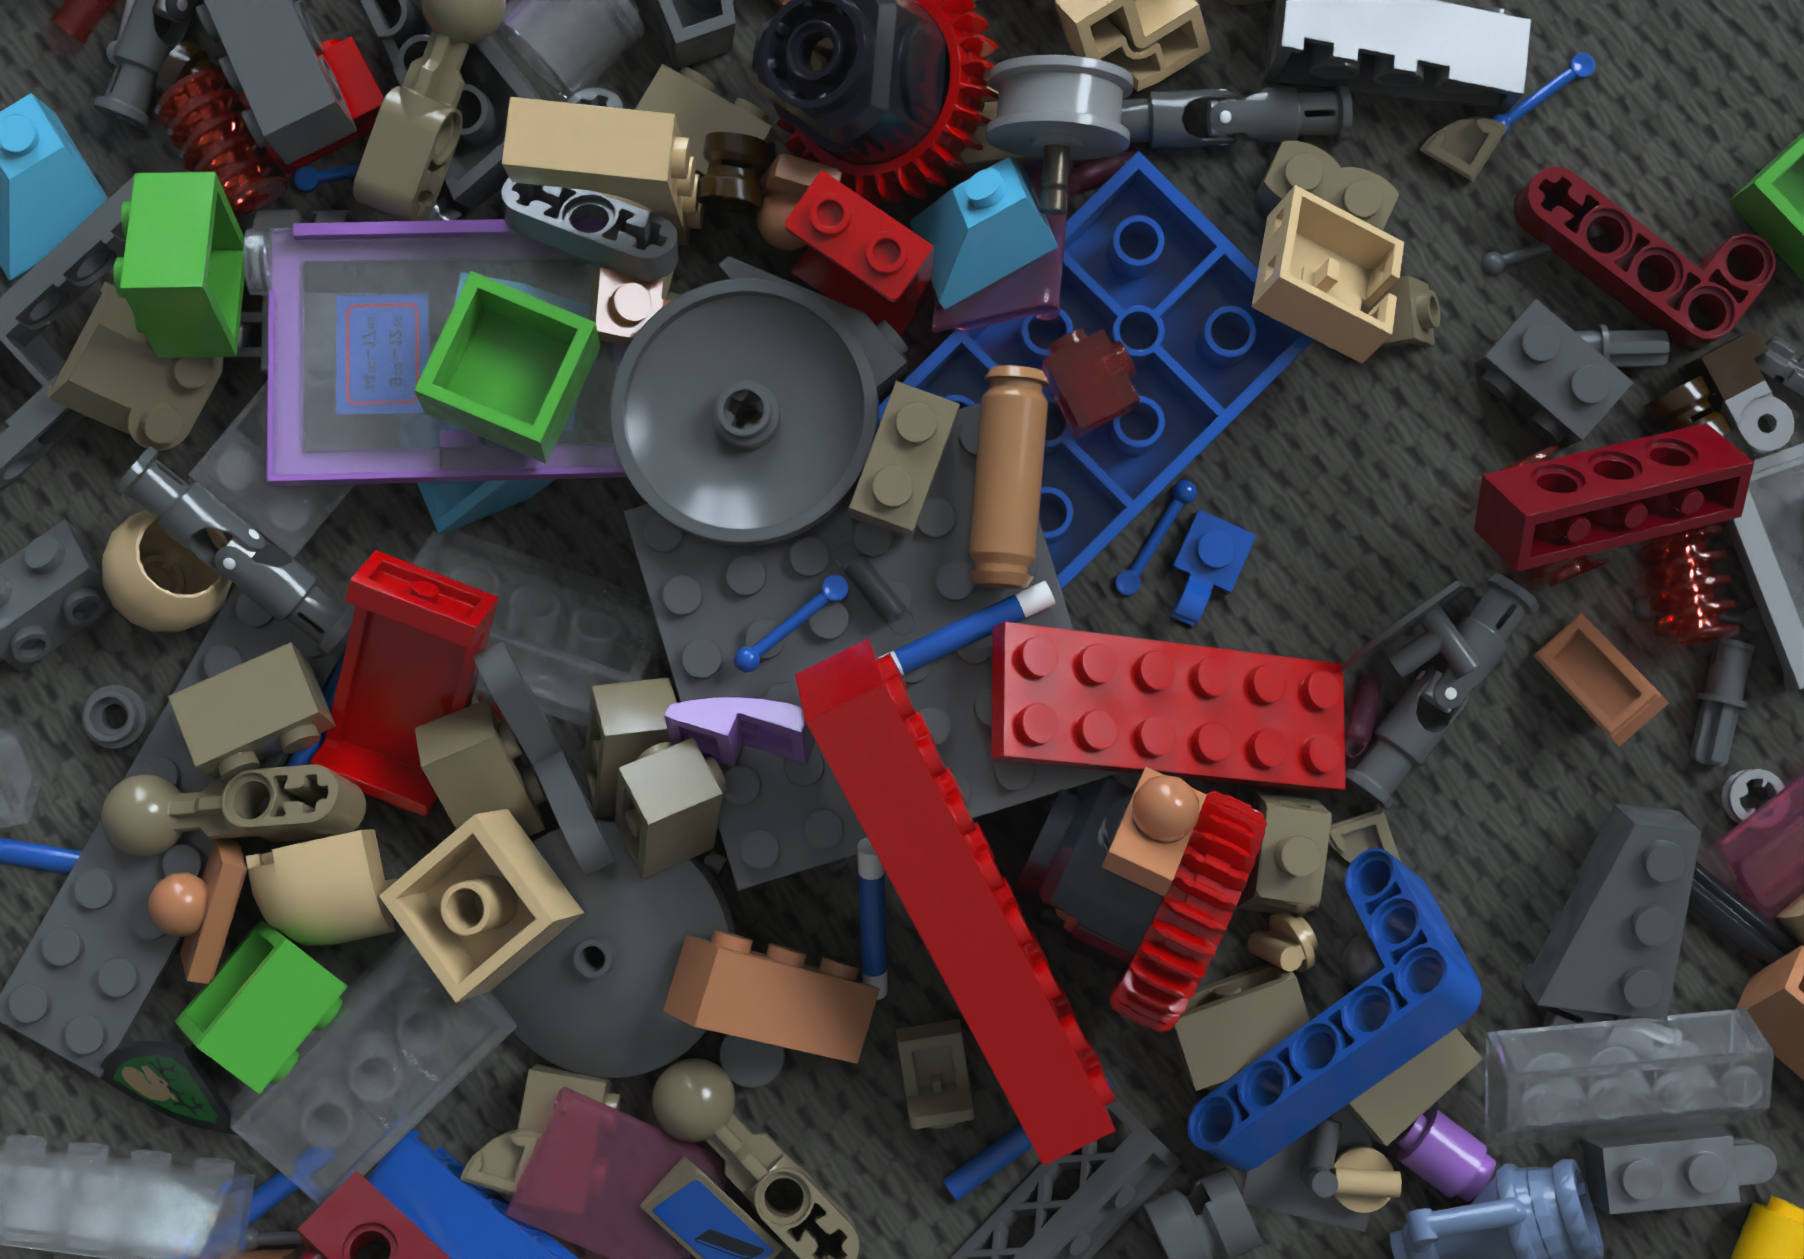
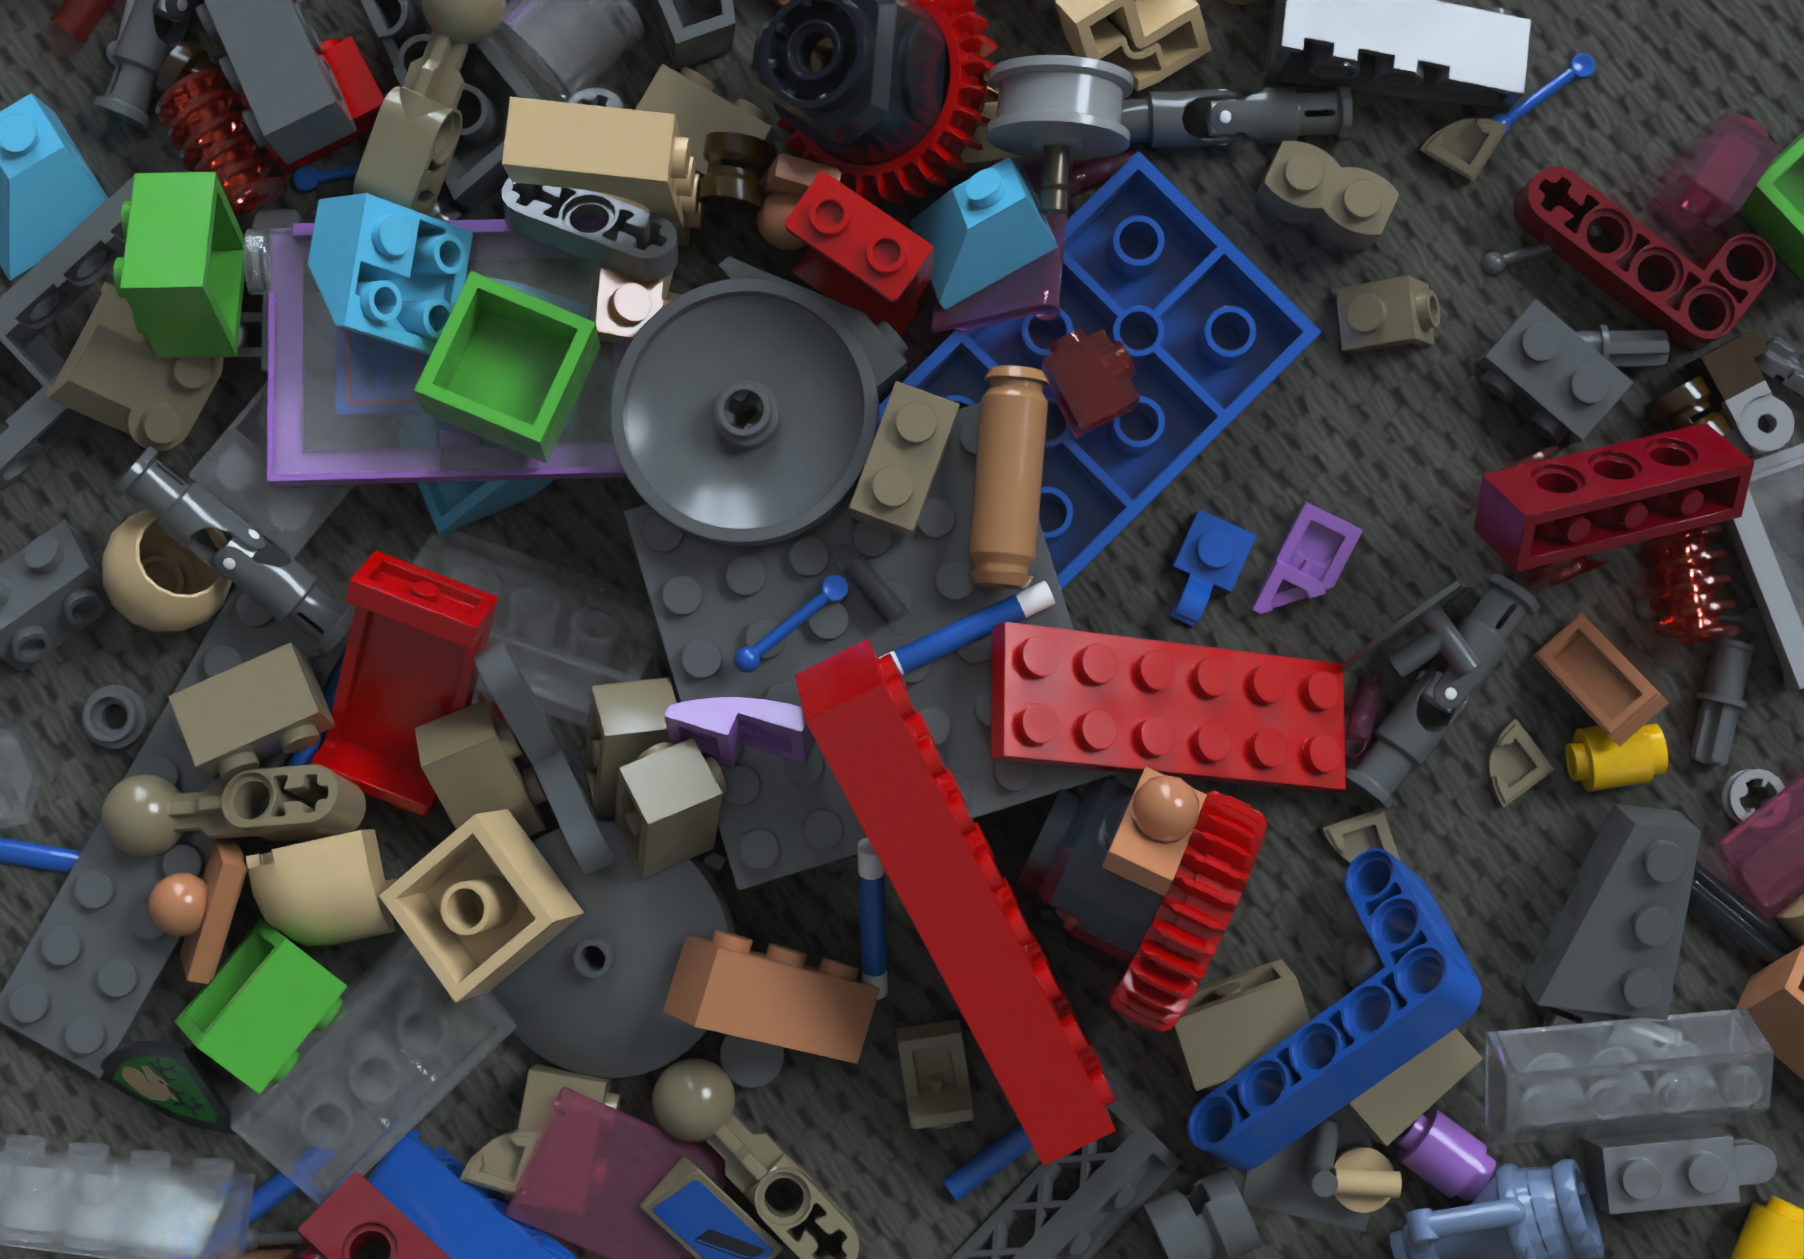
blue hinge [1115,480,1197,595] -> none
dark tan torso [1236,788,1332,917] -> none
tan plate [1247,911,1318,972] -> none
tan piece [1251,185,1404,364] -> none
none -> medium azure slope [308,193,473,356]
none -> medium lavender slope [1252,500,1363,614]
none -> dark tan tile [1487,718,1554,808]
none -> yellow brick [1565,723,1668,792]
none -> clear pink brick [1646,111,1782,239]

